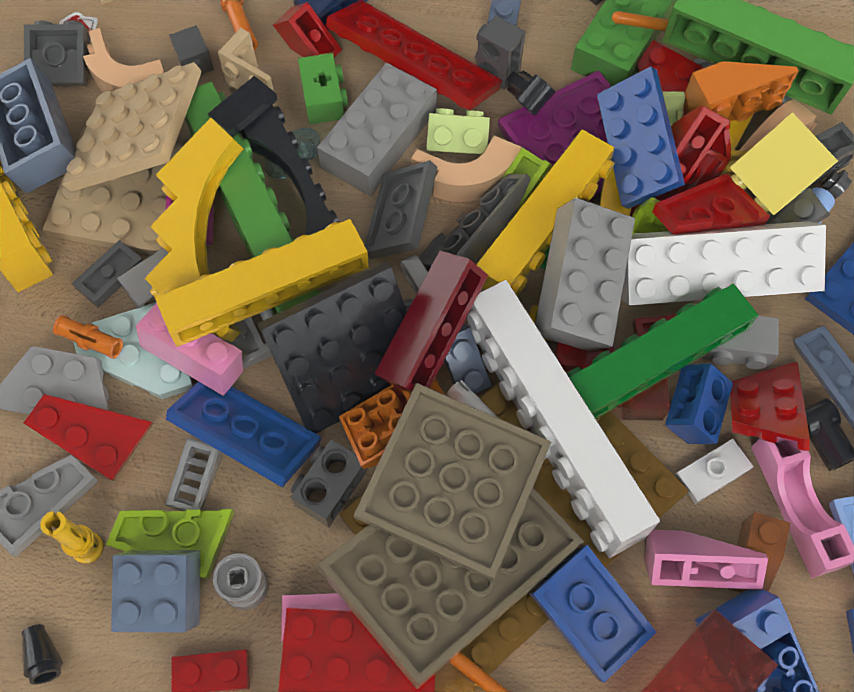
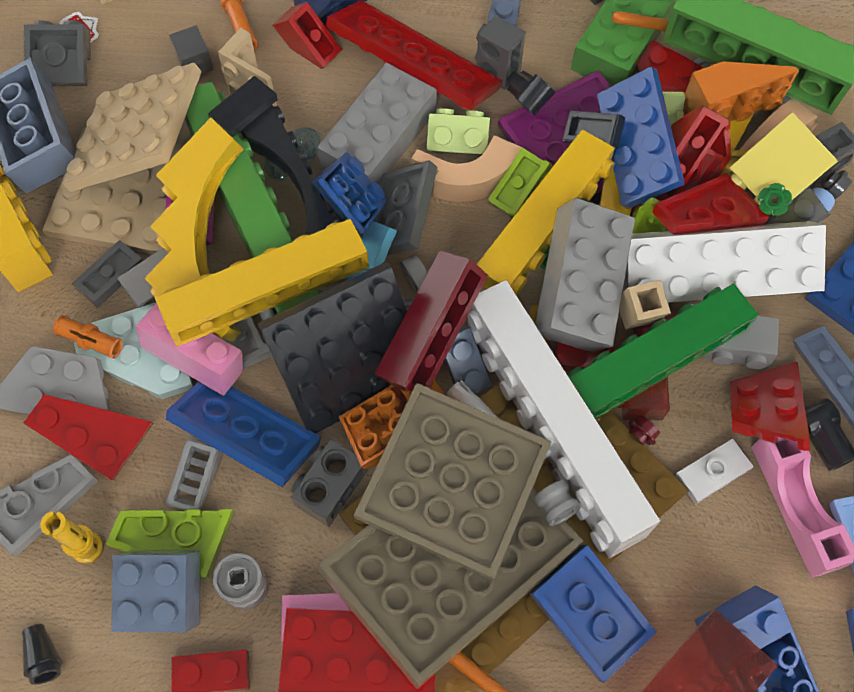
light nougat arch [83,28,165,92] -> none
bright green brick [298,53,348,124] -> none
dark grey wedge [418,174,531,272] -> none
bright pink slope [644,530,768,590] -> none
blue brick [665,363,733,444] -> none
dark orange slope [728,512,790,593] -> none
none -> blue slope [311,151,387,234]
none -> medium azure tile [345,221,397,280]
none -> light grey wheel [534,481,581,526]
none -> tile [563,111,626,148]
none -> tan brick [619,280,671,330]
none -> dark red plate [628,415,660,445]
none -> green plate [758,183,792,216]

